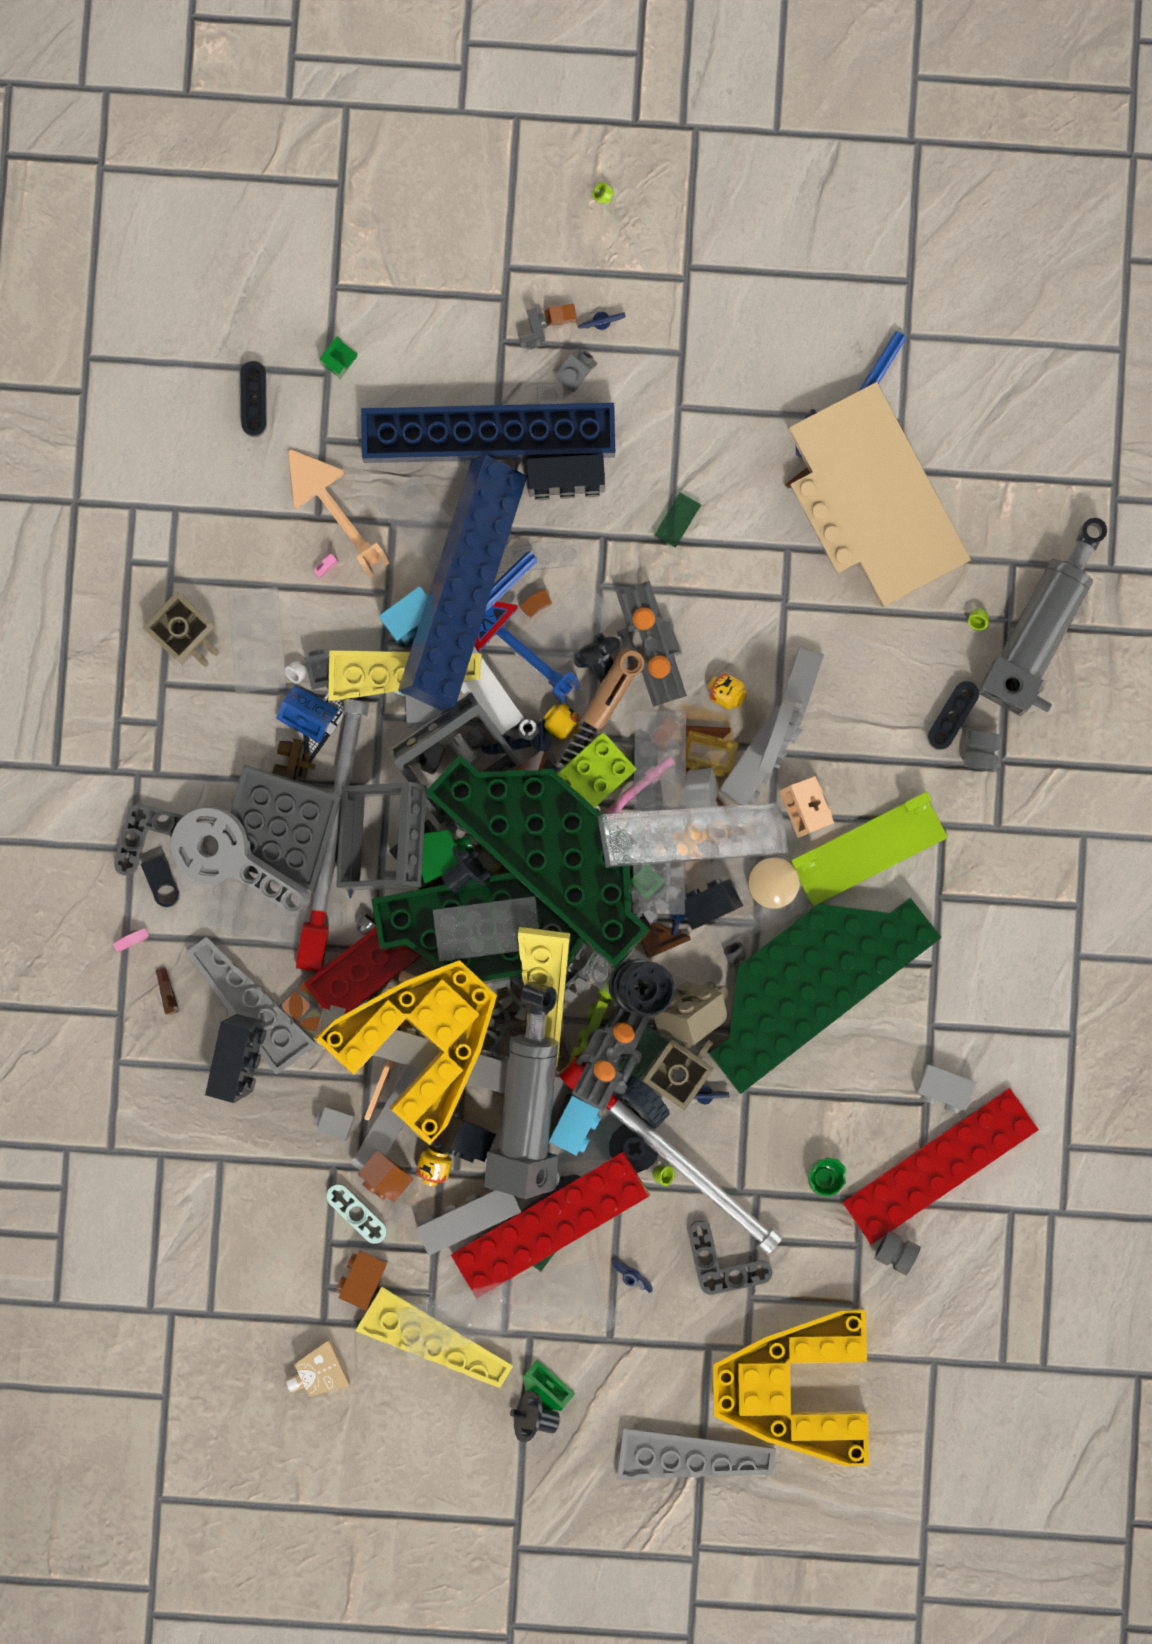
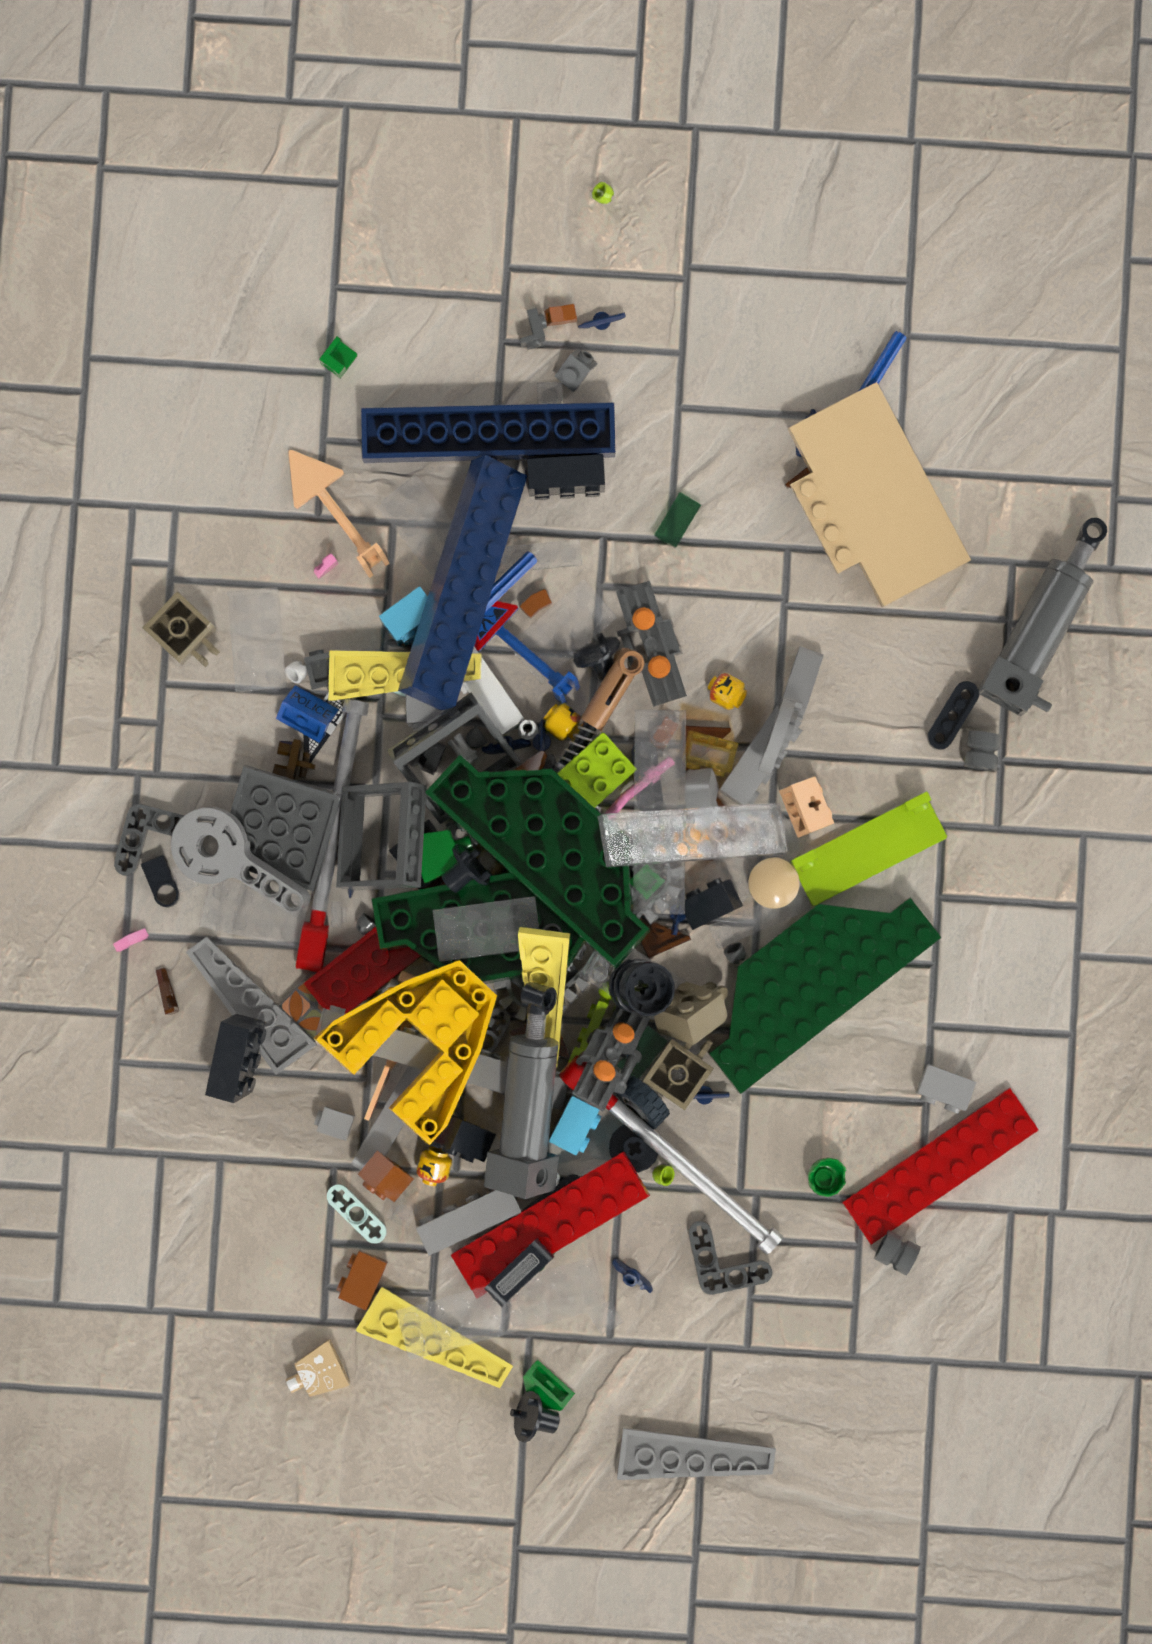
black plate [240,361,267,437] -> none
yellow piece [713,1308,869,1466] -> none
lime hinge [968,608,989,631] -> none
none -> black beam [484,1238,555,1307]

